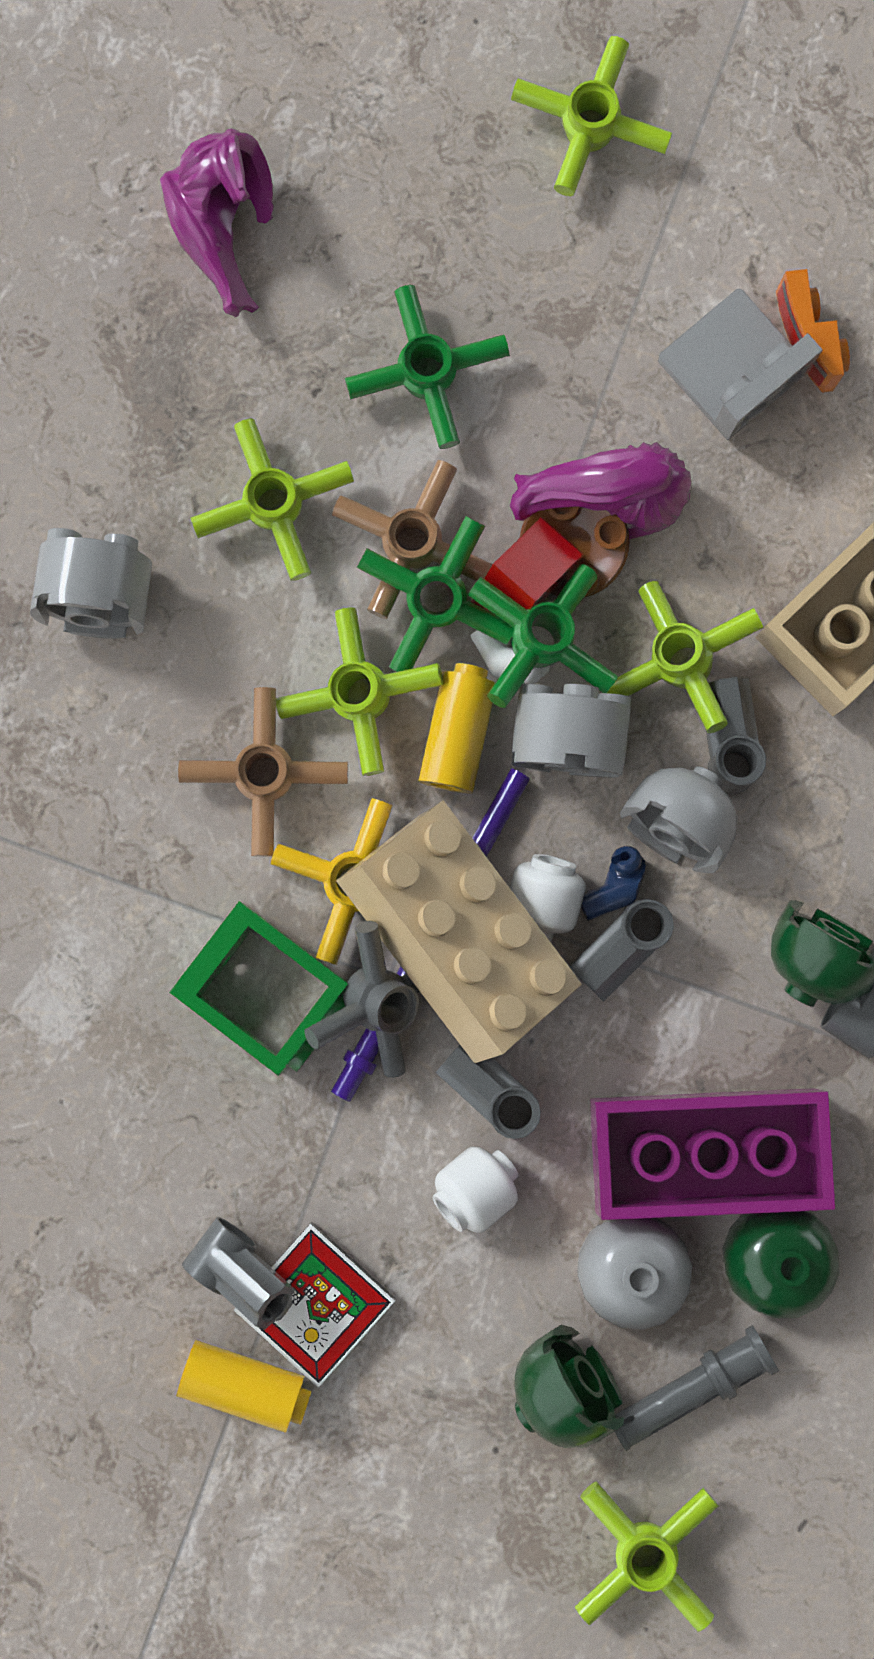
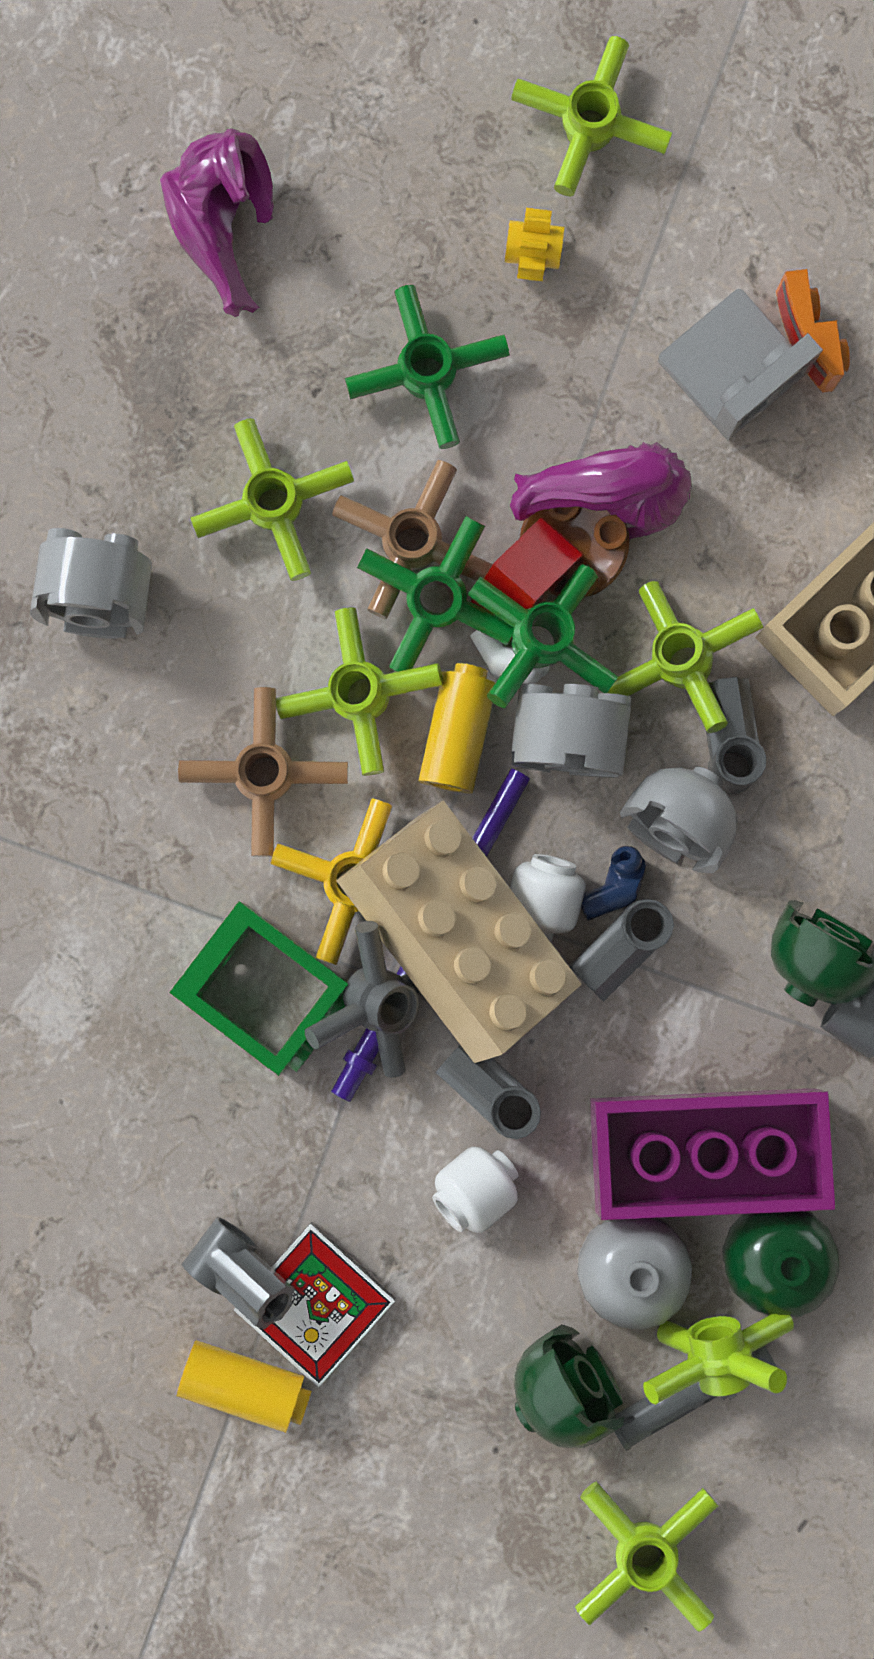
none -> yellow gear [504,208,565,282]
none -> lime bar [643,1314,794,1405]

